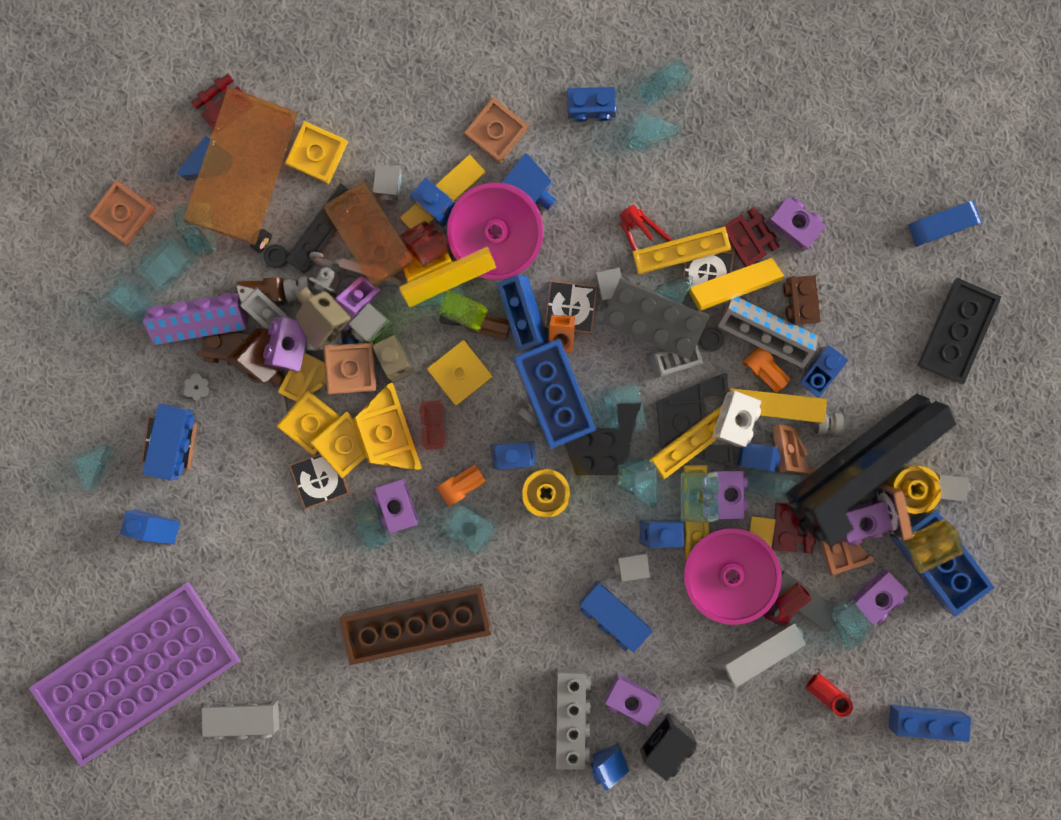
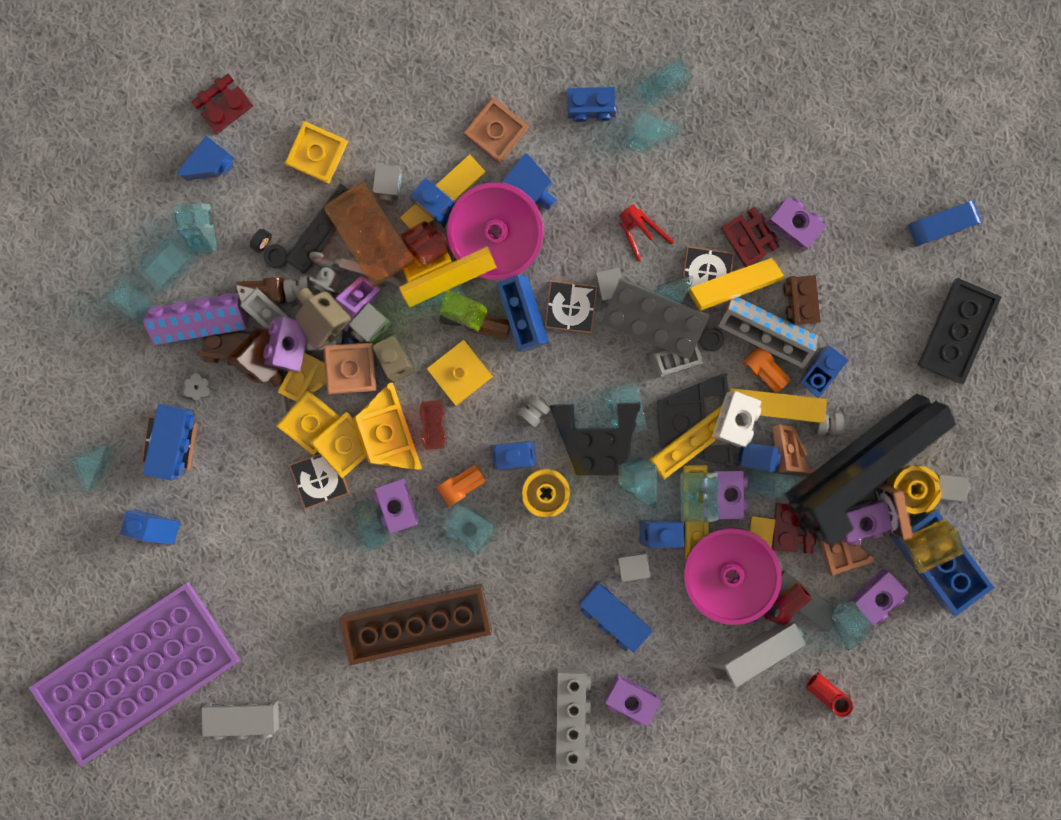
nougat tile [88,180,155,246] -> none
clear orange tile [184,87,298,245] -> none
blue brick [511,339,596,449] -> none
orange brick [549,315,575,353] -> none
blue slope [590,743,629,791] -> none
yellow tile [632,227,731,275] -> none
black brick [640,713,697,782] -> none
blue brick [889,705,971,742] -> none

